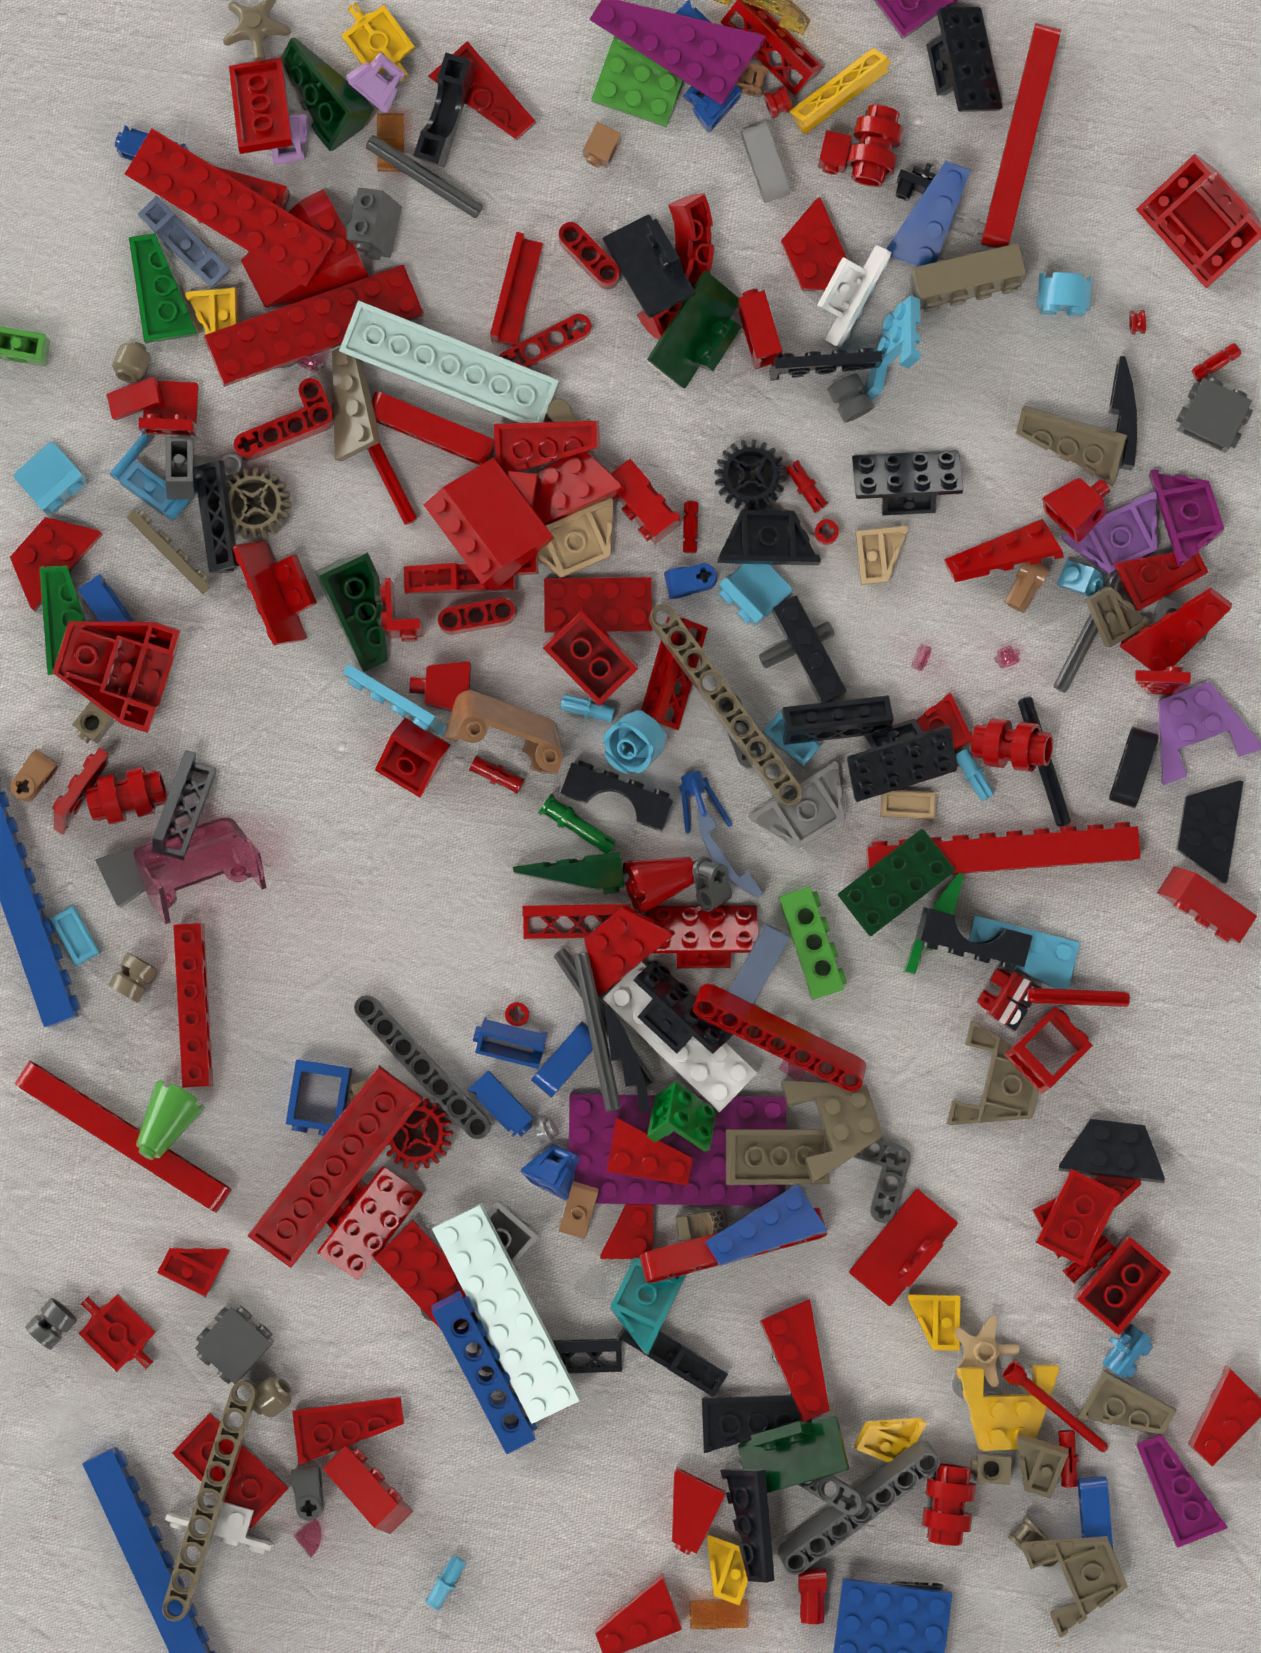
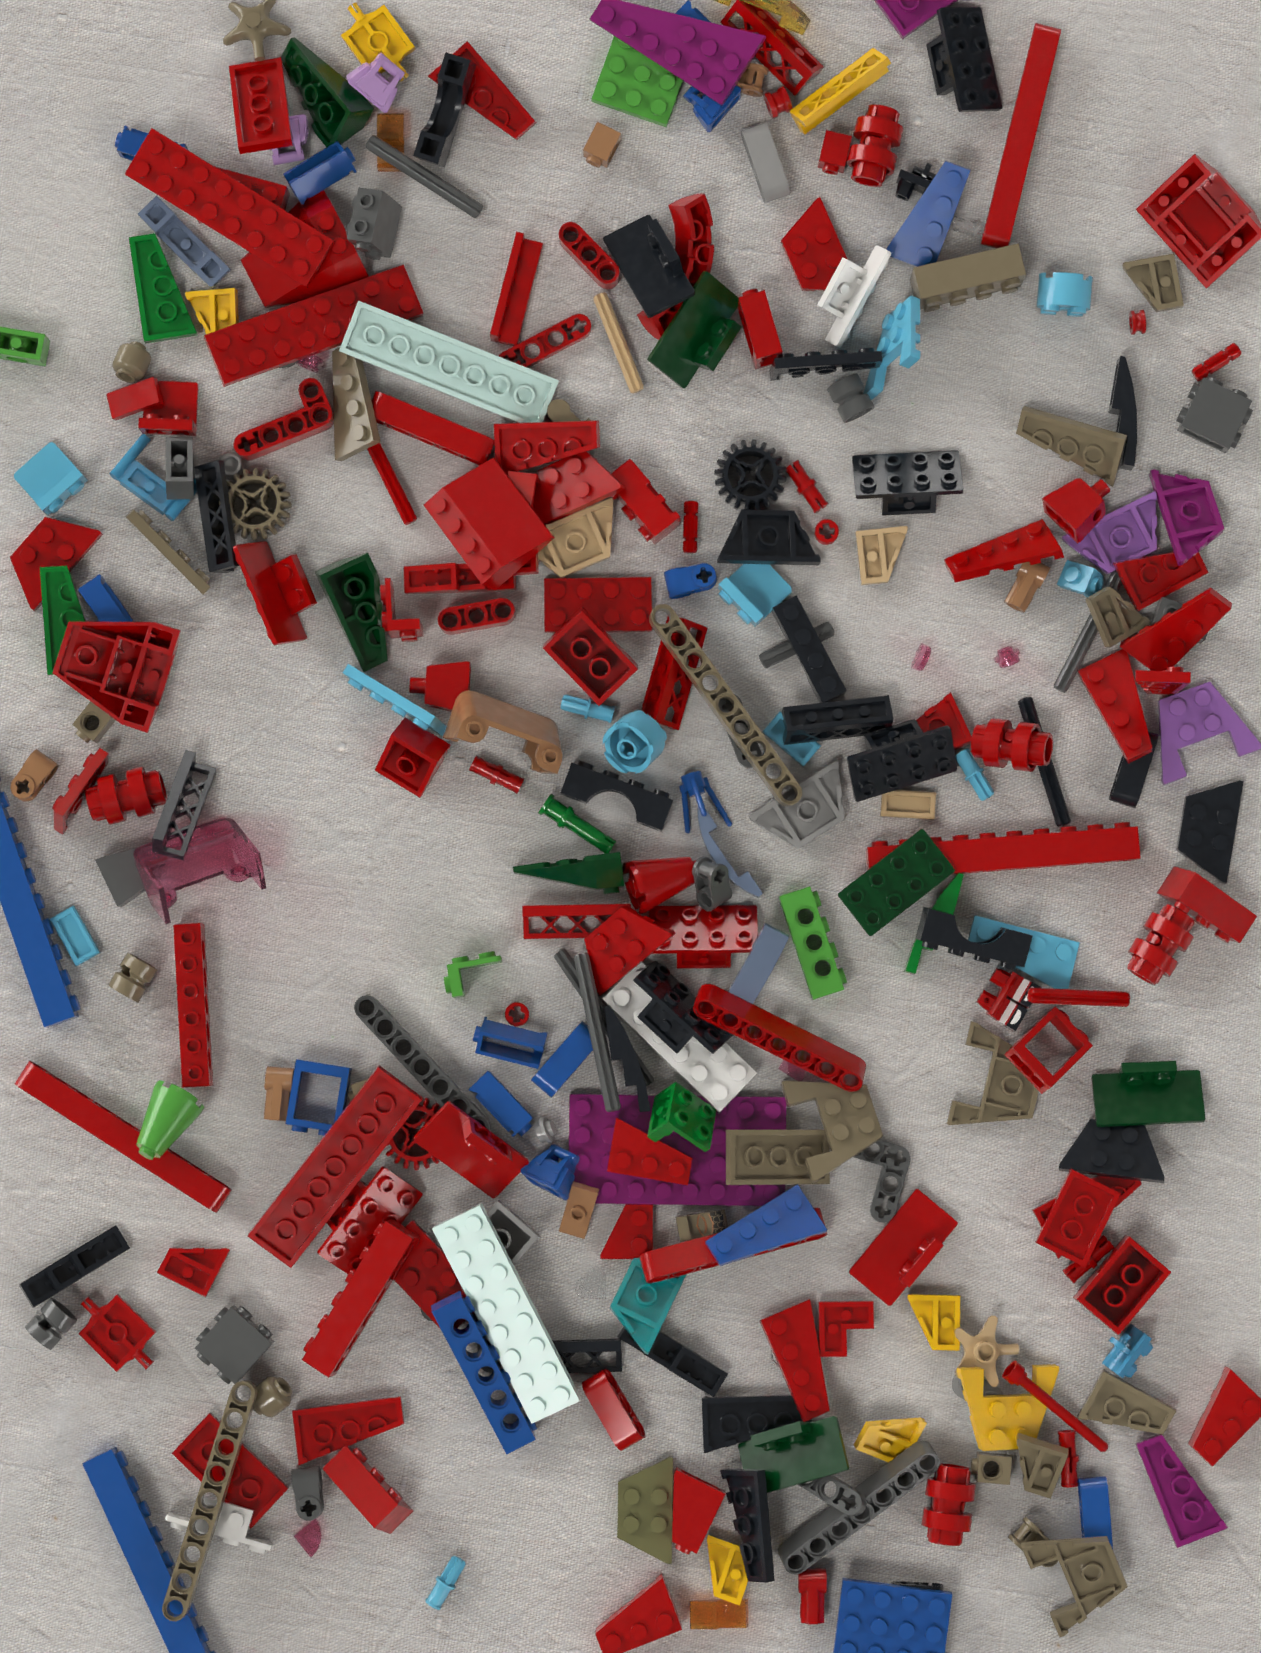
none -> black slope [19,1225,130,1308]
none -> medium nougat piece [264,1066,294,1121]
none -> blue window [283,141,357,205]
none -> red brick [302,1219,419,1378]
none -> red bracket [413,1101,529,1199]
none -> bright green bracket [444,951,503,999]
none -> red beam [582,1369,646,1451]
none -> tan axle [594,292,643,394]
none -> olive wing [617,1456,673,1564]
none -> red plate [818,1301,874,1357]
none -> red wing [1078,649,1152,763]
none -> dark green bracket [1091,1061,1206,1127]
none -> dark tan wing [1122,253,1184,312]
none -> red piece [1127,904,1195,986]

